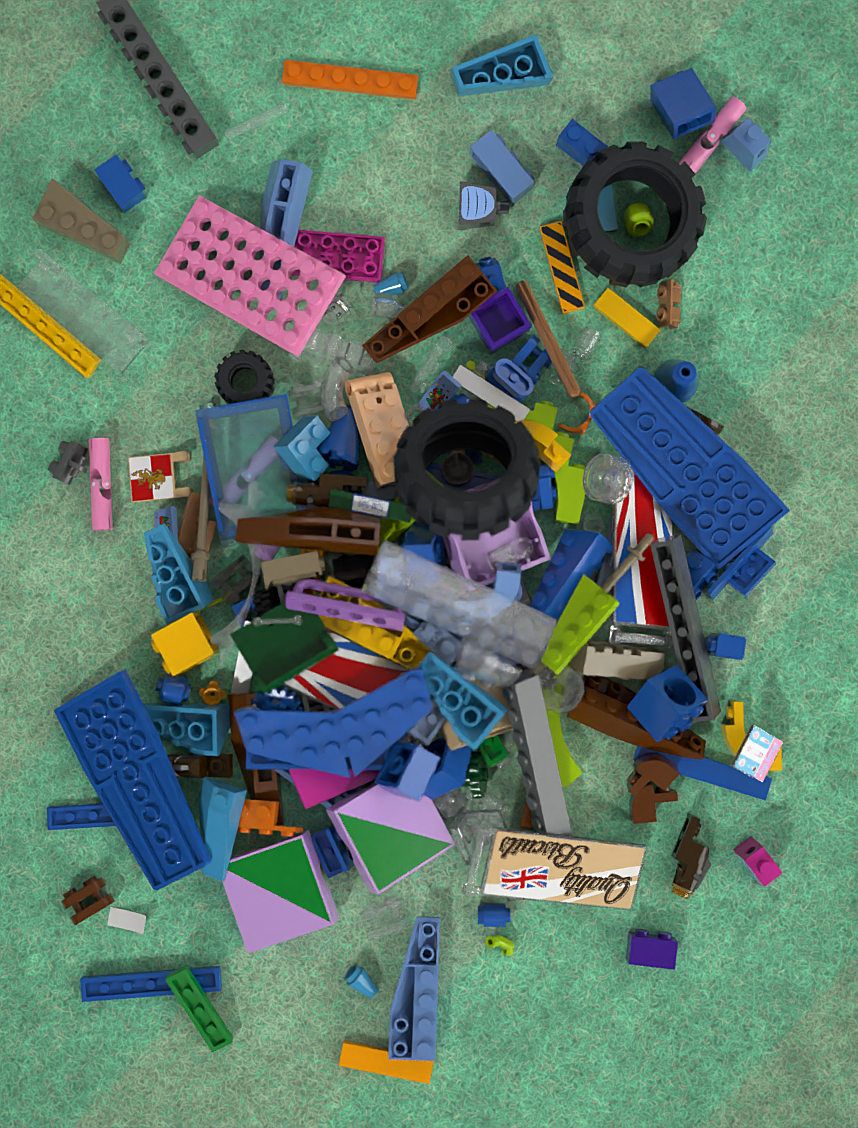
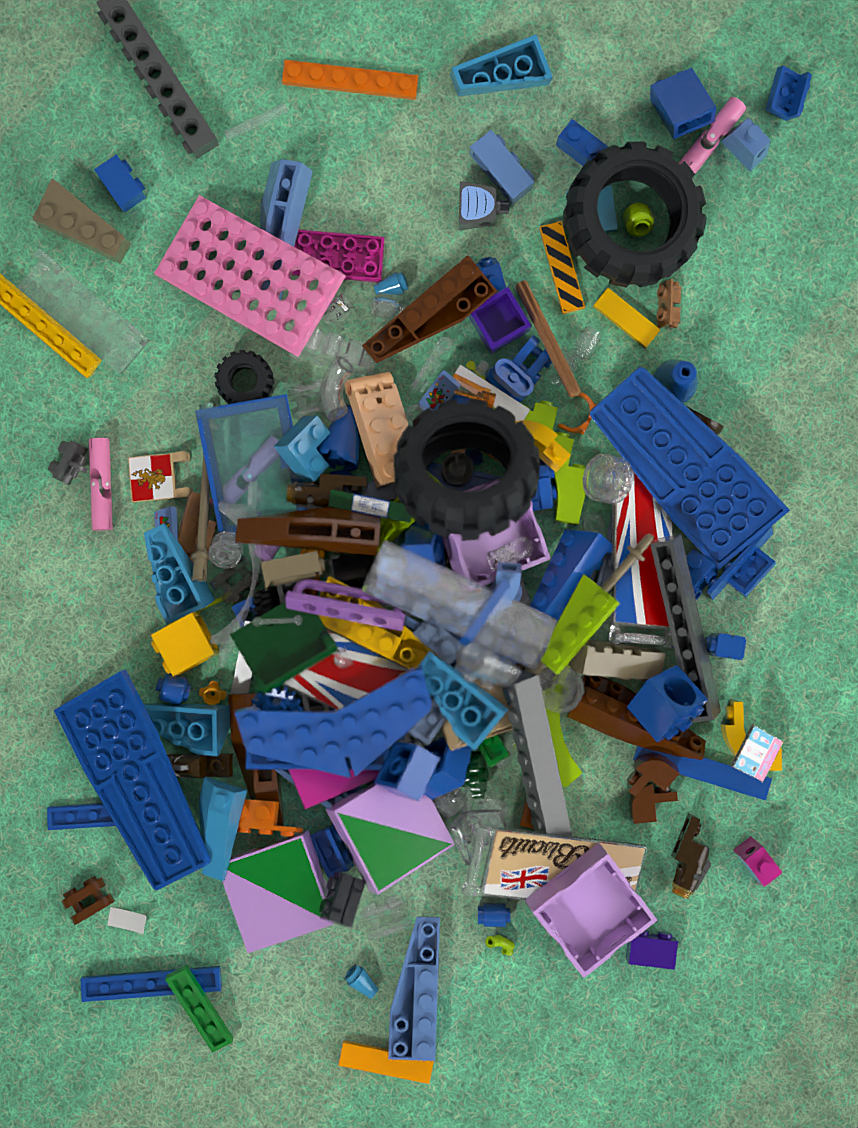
none -> clear wheel [209,531,244,569]
none -> black brick [319,872,366,928]
none -> clear hinge [334,647,353,668]
none -> clear orange plant [438,373,496,409]
none -> blue tile [458,579,510,646]
none -> lavender tile [525,843,657,978]
none -> blue bracket [765,65,812,121]

